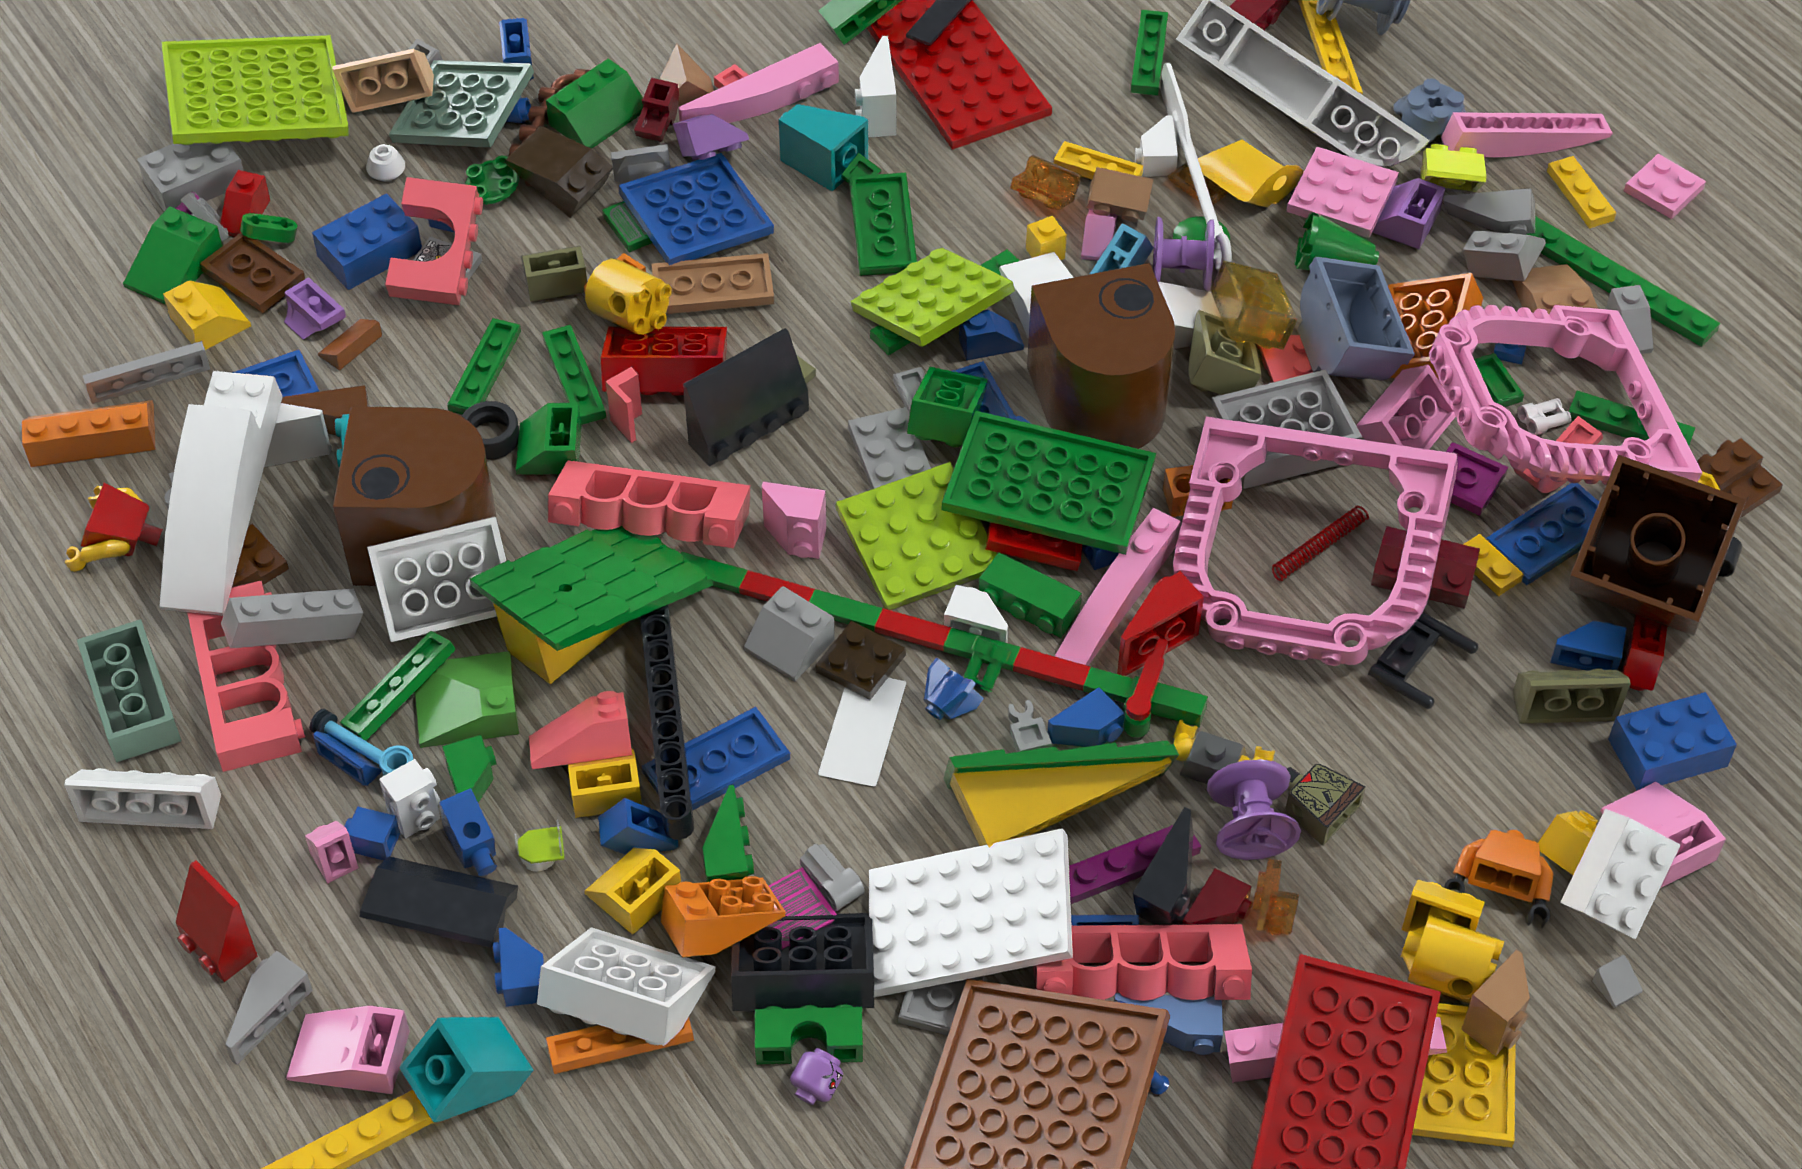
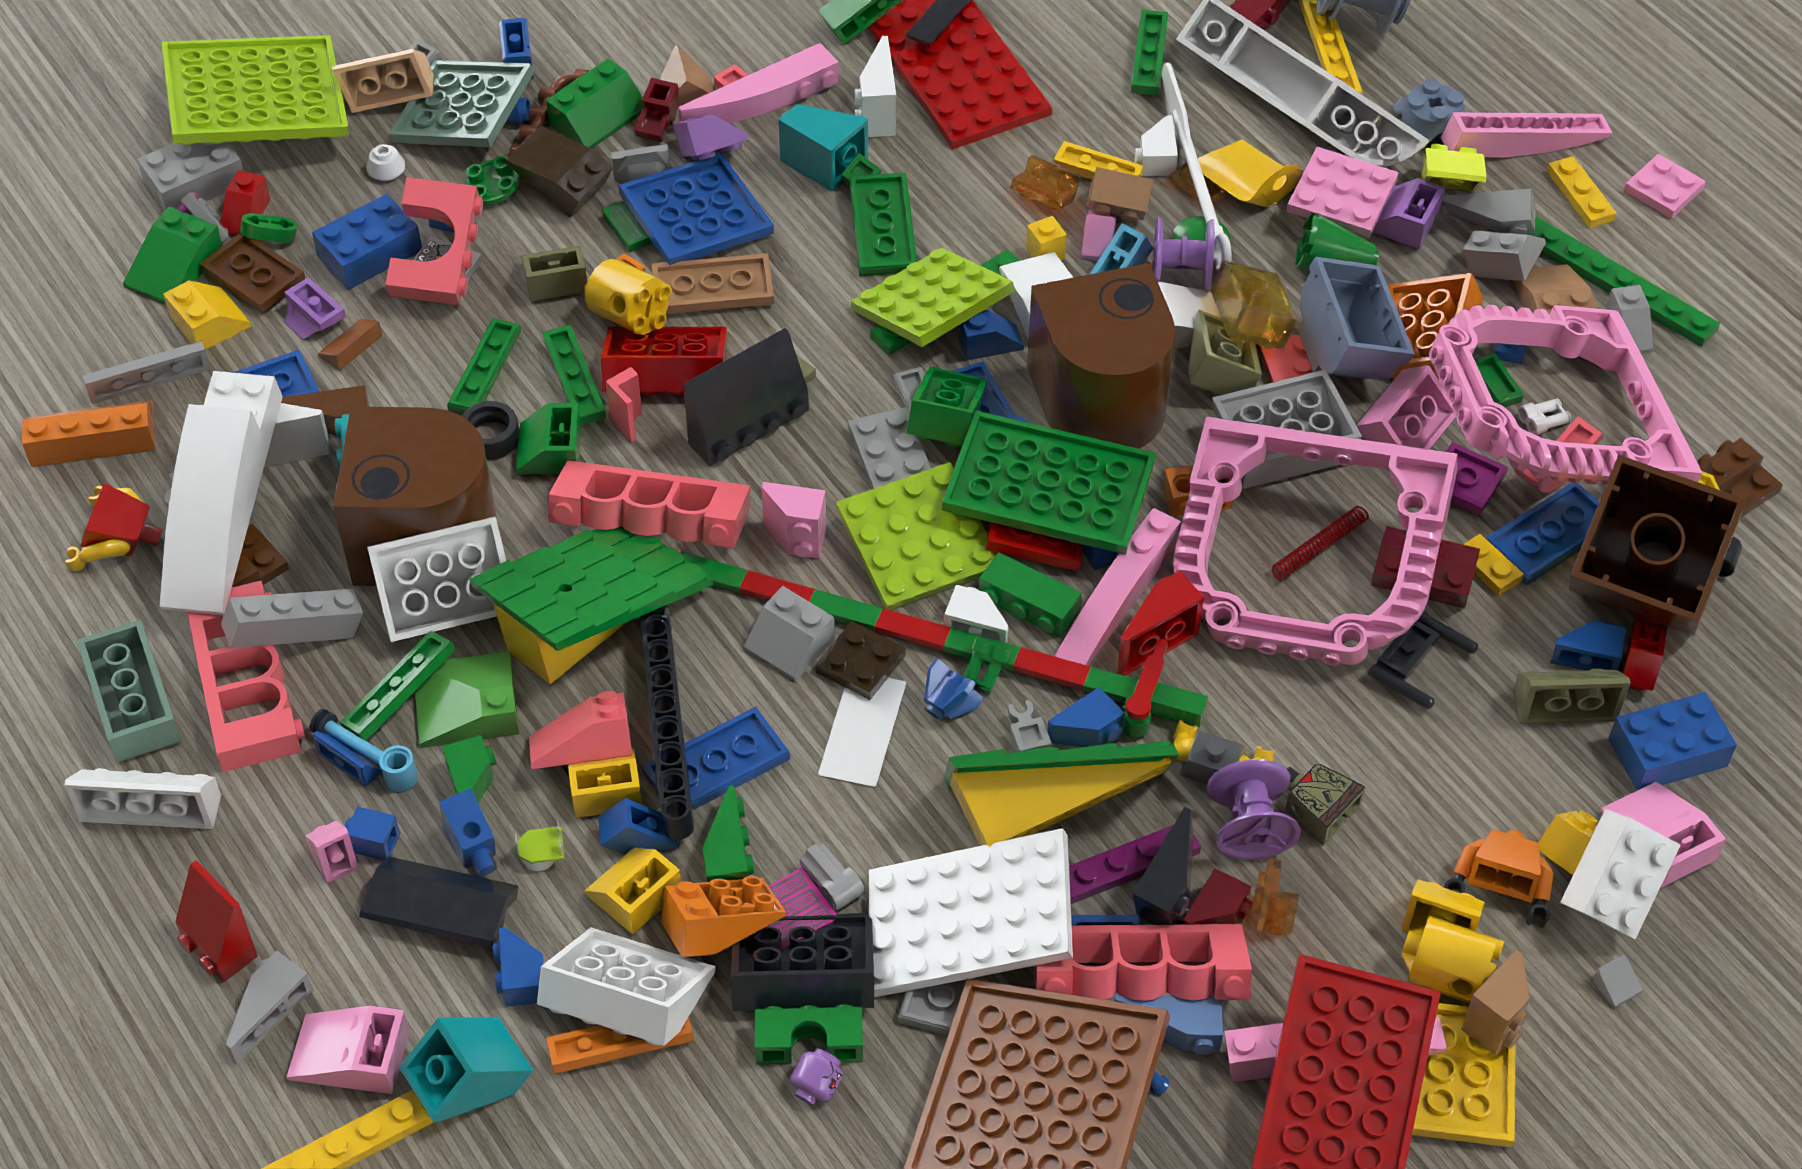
white brick [379,759,441,839] -> none
green plate [1569,390,1696,446] -> none

